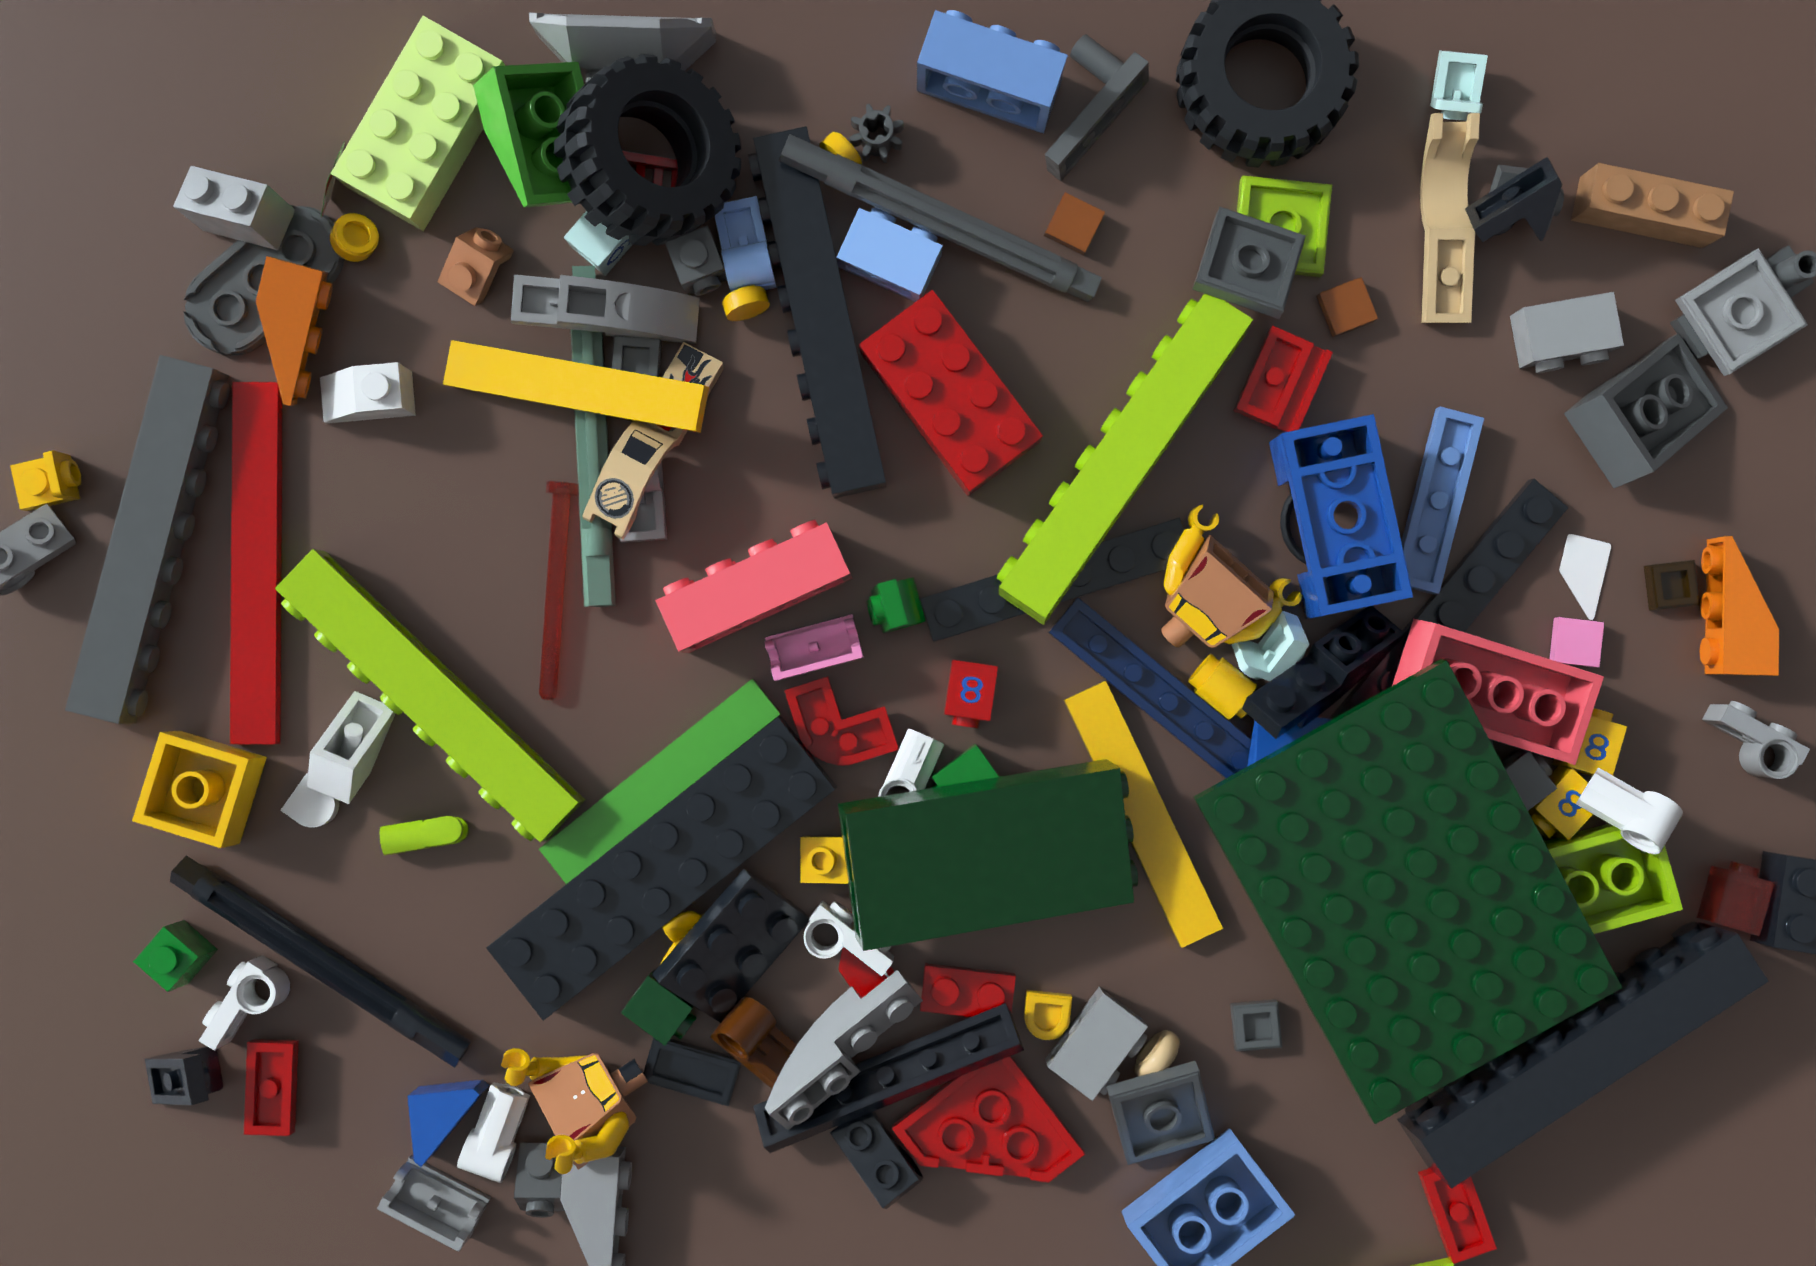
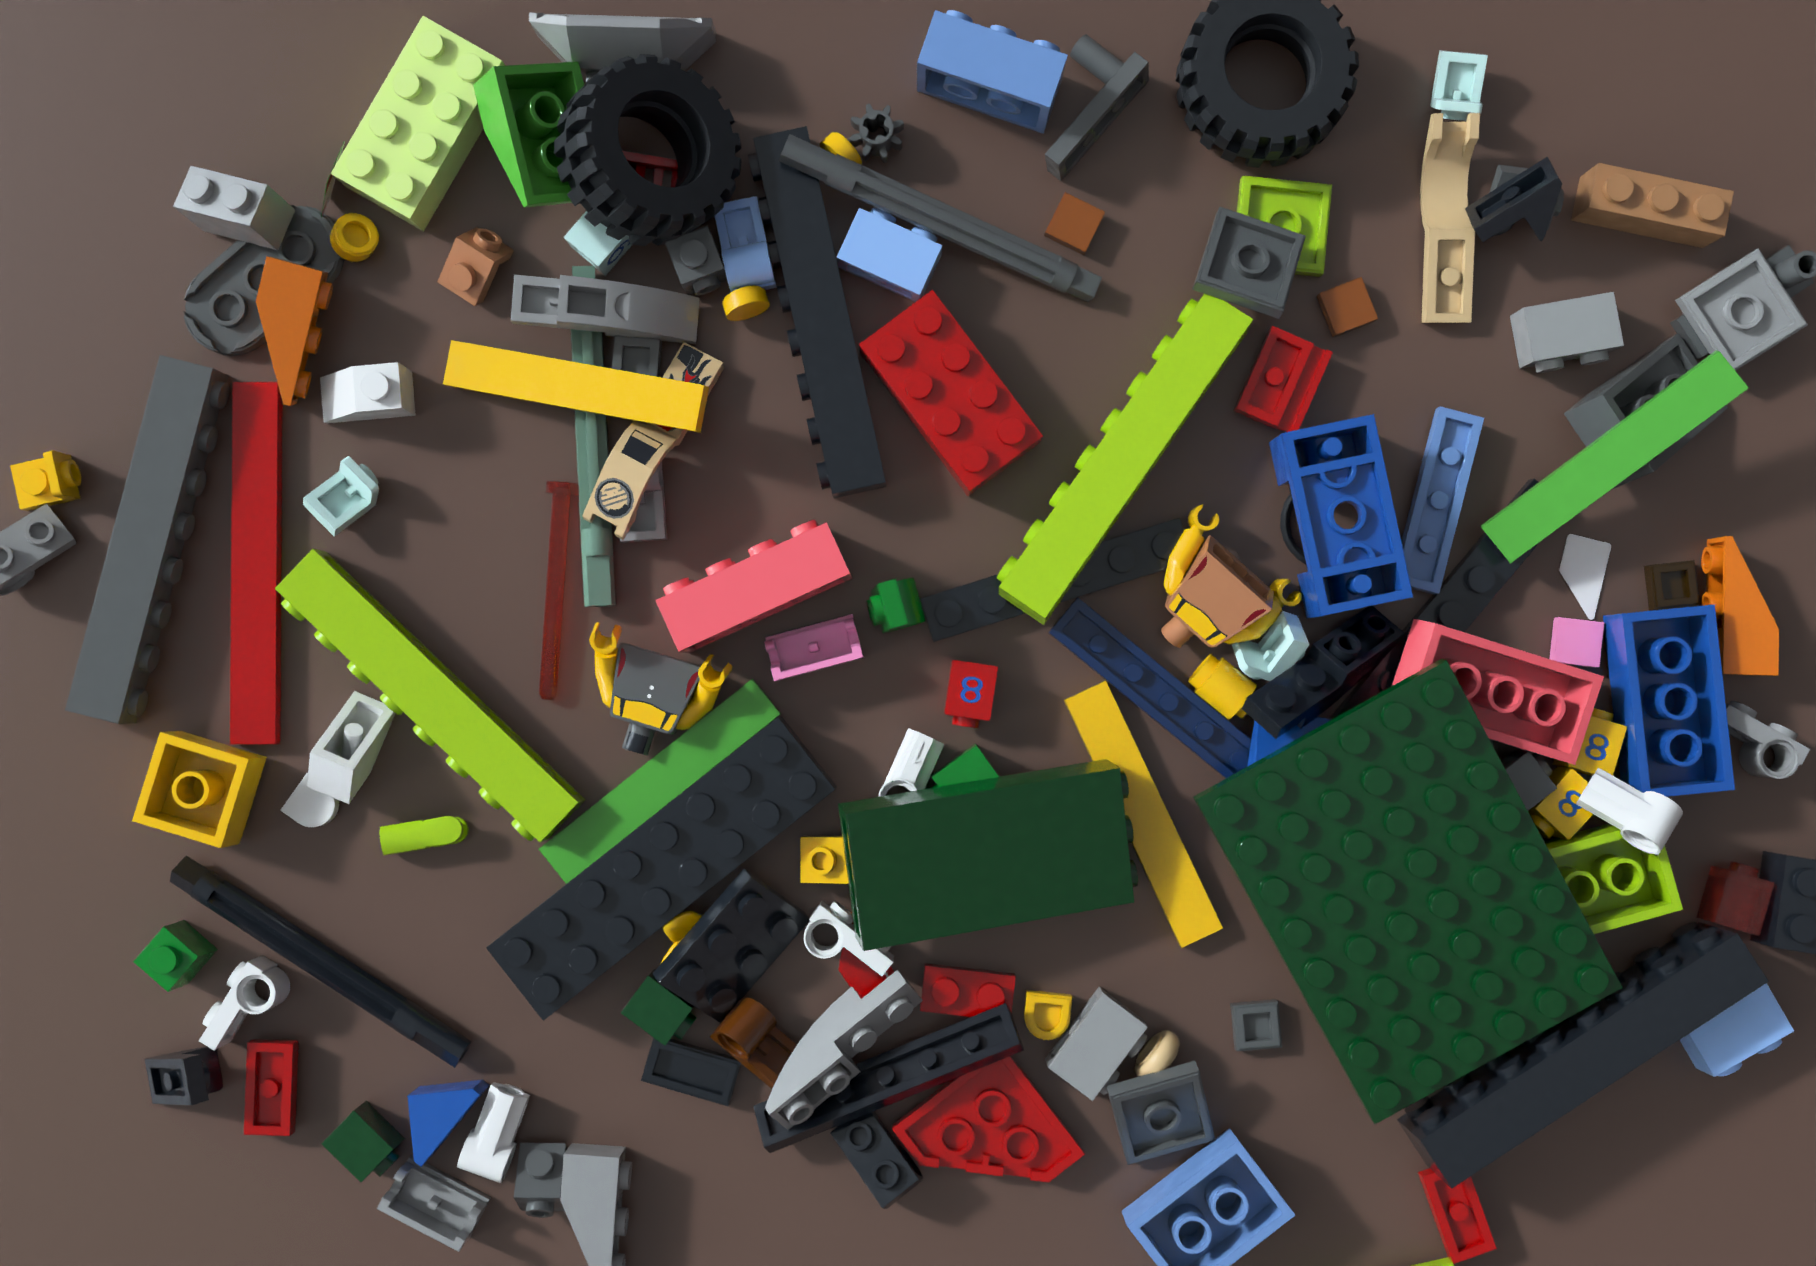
torso [501,1048,648,1174] -> none
red plate [784,676,899,766] -> none
none -> light aqua bracket [303,456,379,537]
none -> dark green brick [322,1101,405,1182]
none -> torso [589,622,732,755]
none -> bright green tile [1481,350,1749,564]
none -> blue brick [1603,604,1735,797]
none -> light blue brick [1680,983,1794,1077]

